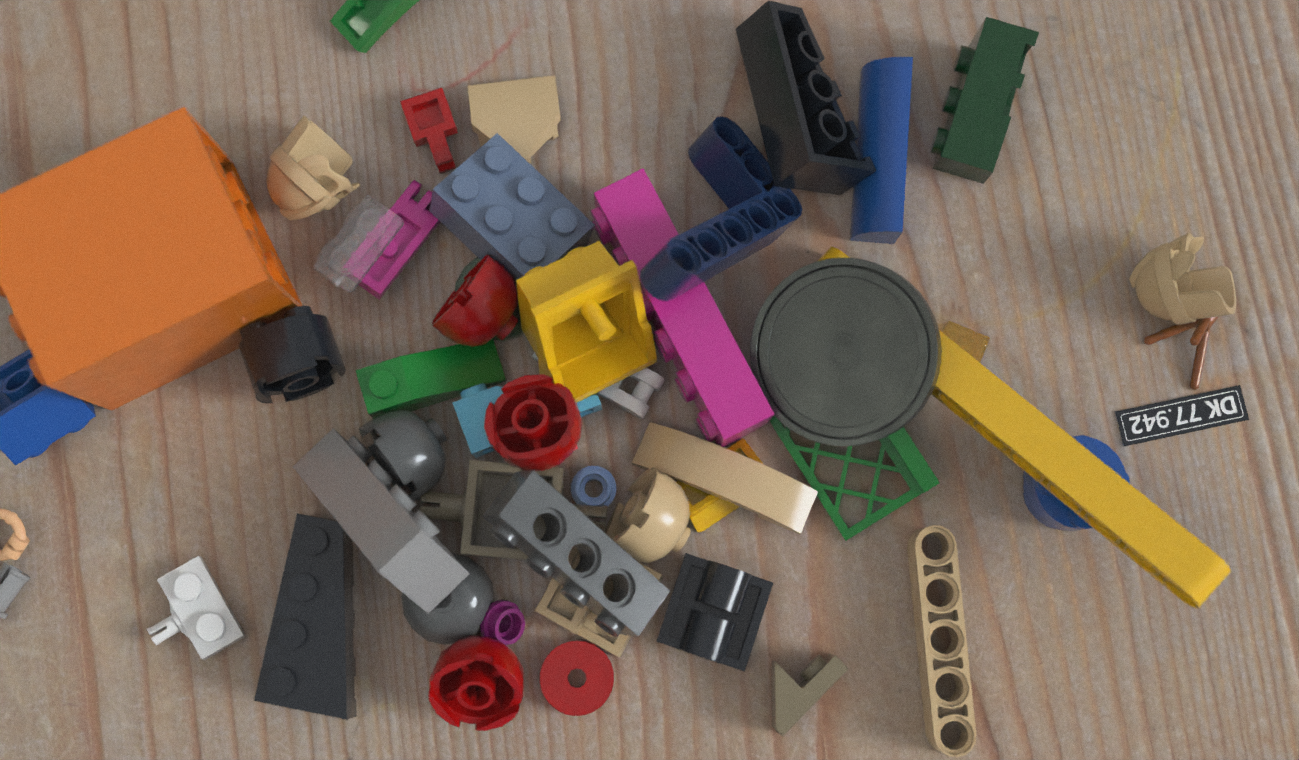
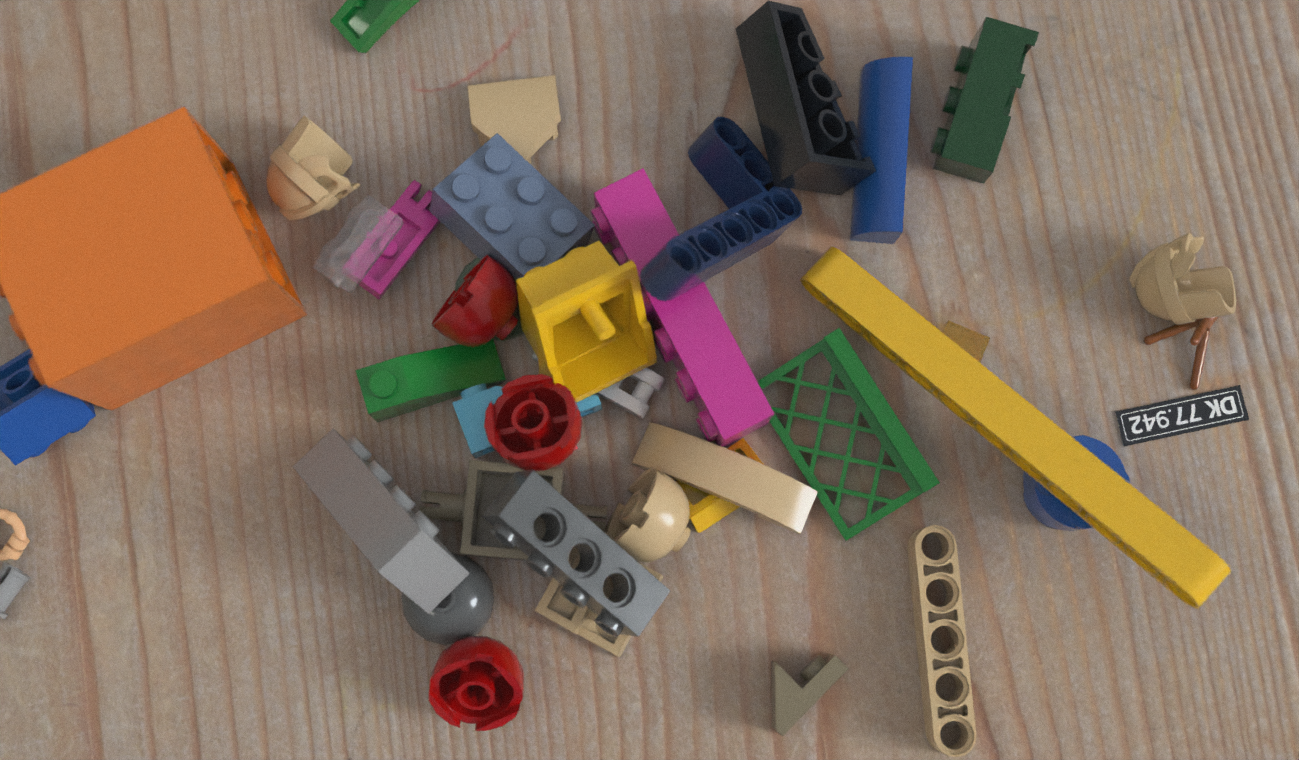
white plate [147,556,246,660] -> none
black brick [239,306,346,403] -> none
black wedge [254,513,357,720] -> none
dark grey cylinder [359,409,447,502] -> none
red plate [400,87,458,174] -> none
magenta plate [480,600,525,645] -> none
red piece [540,640,614,716] -> none
light blue plate [571,466,616,507] -> none
black plate [656,553,773,672] -> none
pearl dark grey brick [750,258,942,446] -> none

